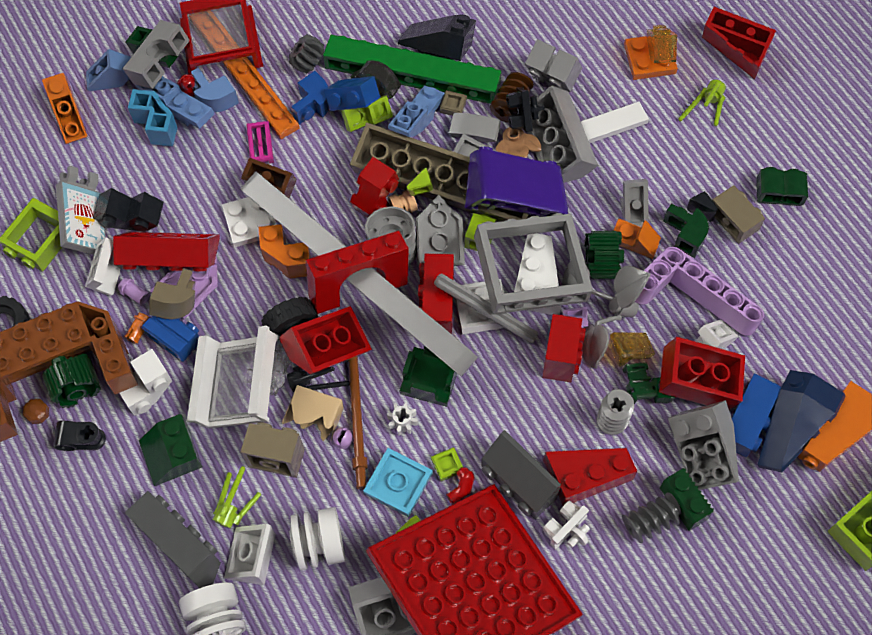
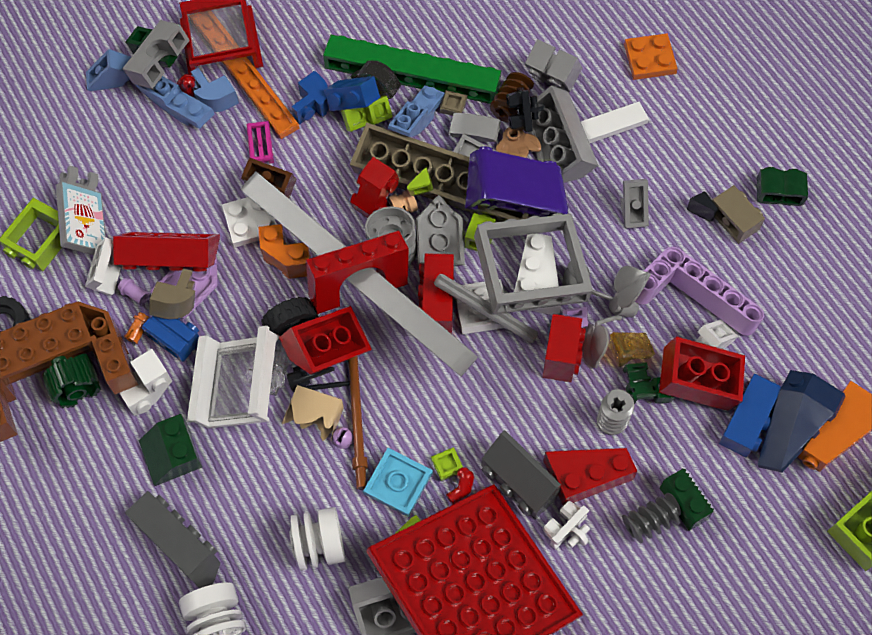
dark orange tile [23,399,49,424] -> none
orange slope [42,73,88,144] -> none
black piece [53,421,106,451] -> none
black brick [93,188,164,232] -> none
dark azure brick [128,89,178,147] -> none
lime plant [212,466,261,529] -> none
white slope [224,524,276,585] -> none
dark tan brick [240,422,305,478] -> none
dark grey gear [289,34,324,74] -> none
white gear [387,403,418,436] -> none
black slope [398,14,476,61] -> none
dark green panel [399,346,457,407] -> none
dark green brick [584,231,624,279] -> none
orange slope [613,218,661,259] -> none
clear yellow slope [647,25,677,63] -> none
dark green brick [663,203,709,258] -> none
light grey slope [668,400,739,490] -> none
lime plant [678,79,726,126] -> none
red wedge [702,7,776,79] -> none

